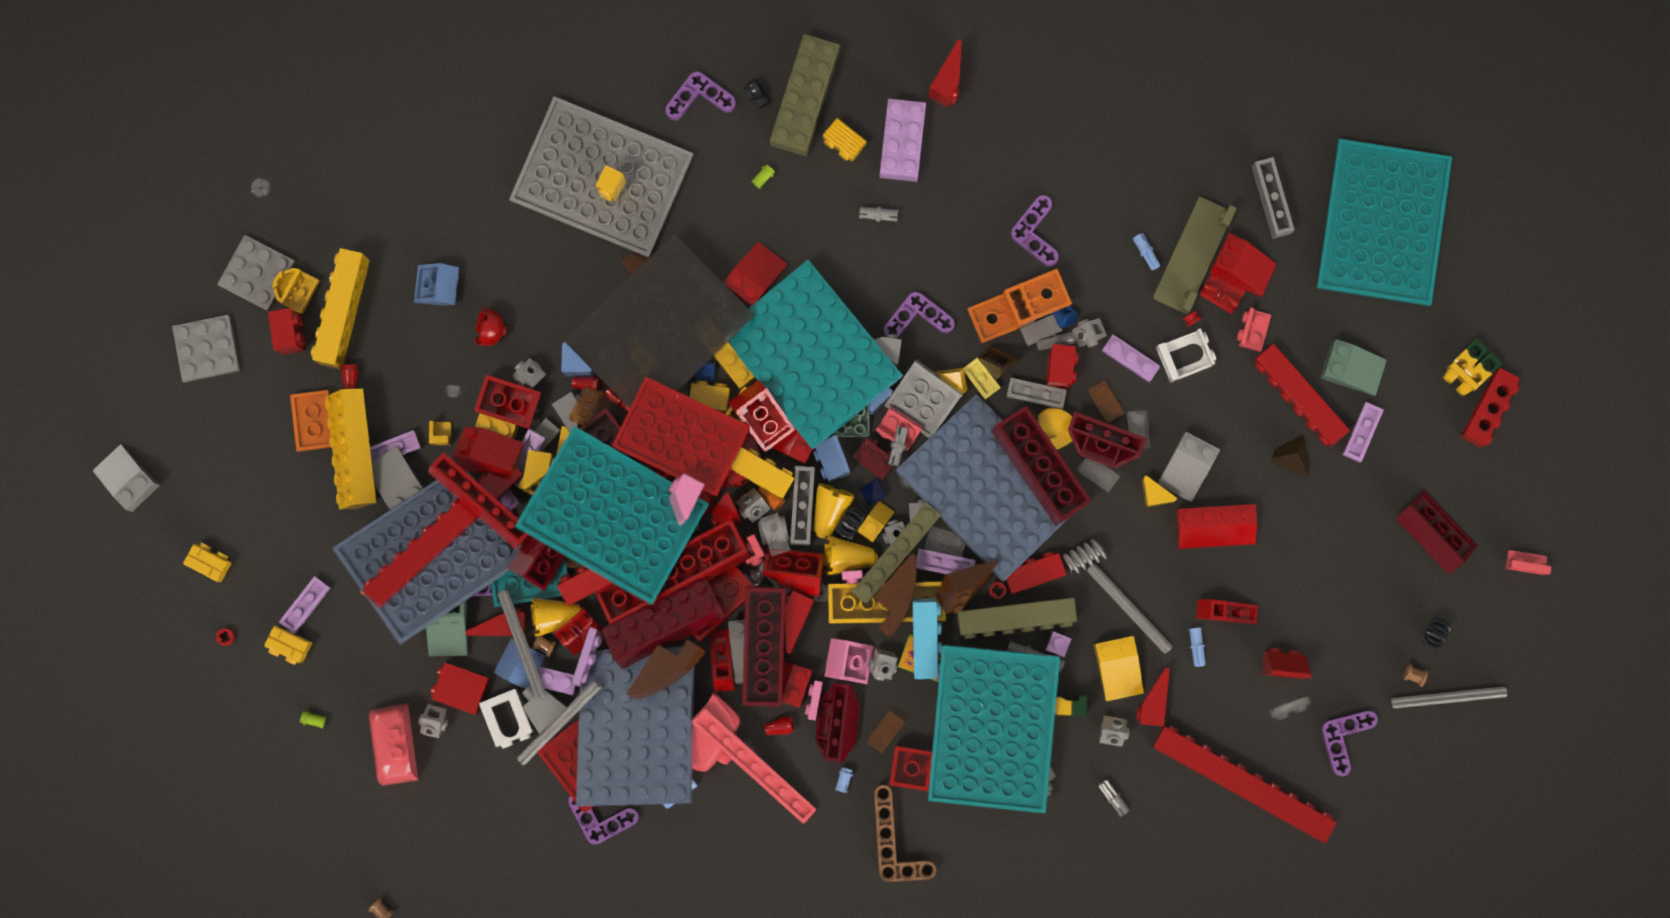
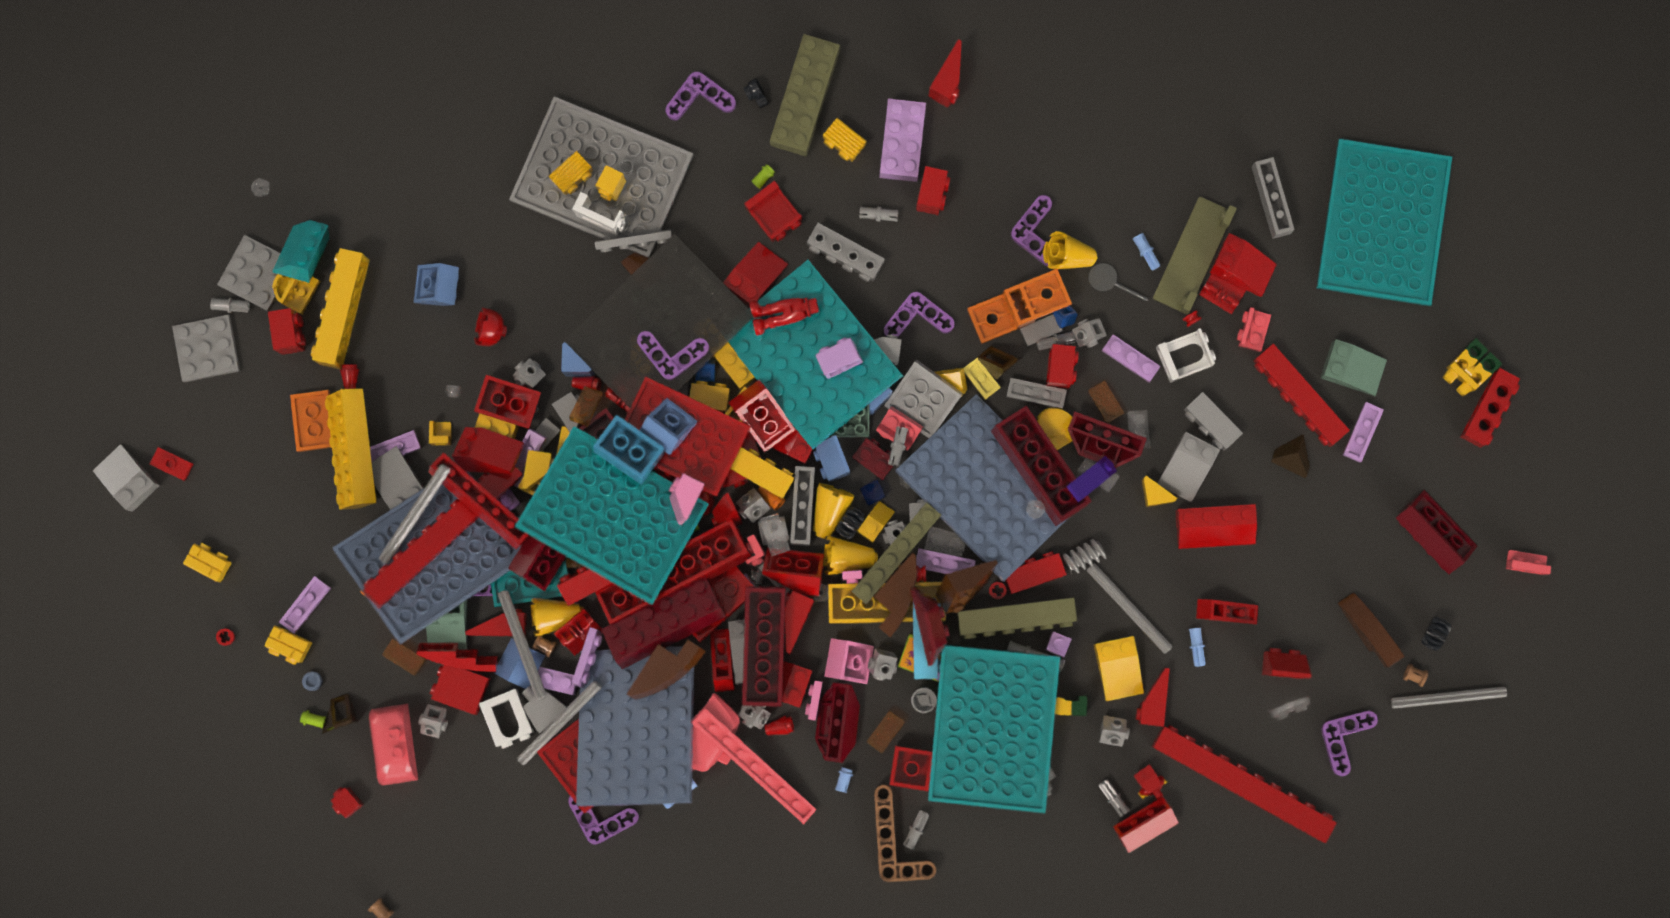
none -> red plate [150,447,194,481]
none -> light grey axle [210,298,250,313]
none -> teal slope [272,220,330,283]
none -> sand blue tile [302,672,323,691]
none -> dark brown slope [322,694,358,734]
none -> red brick [330,787,364,818]
none -> light grey axle [379,464,450,564]
none -> clear orange plate [382,639,426,676]
none -> red slope [417,643,498,672]
none -> yellow brick [548,151,593,196]
none -> white panel [572,192,627,236]
none -> dark azure brick [593,415,665,485]
none -> light grey plate [595,229,672,252]
none -> medium lavender beam [637,331,709,380]
none -> medium blue slope [640,398,698,455]
none -> light grey brick [738,706,771,730]
none -> red panel [744,181,803,243]
none -> red piece [750,297,819,336]
none -> light grey brick [807,223,885,282]
none -> lavender brick [816,338,863,379]
none -> light grey axle [903,810,929,850]
none -> dark red wedge [910,587,949,667]
none -> light grey wheel [911,688,937,713]
none -> red brick [916,166,950,215]
none -> red bush [916,565,926,583]
none -> clear plate [1026,500,1045,518]
none -> yellow cone [1043,231,1097,270]
none -> dark purple slope [1067,456,1117,502]
none -> dark grey piece [1089,263,1148,301]
none -> brick [1113,797,1179,853]
none -> red piece [1134,764,1167,799]
none -> light grey brick [1184,392,1243,451]
none -> reddish brown slope [1337,593,1405,668]

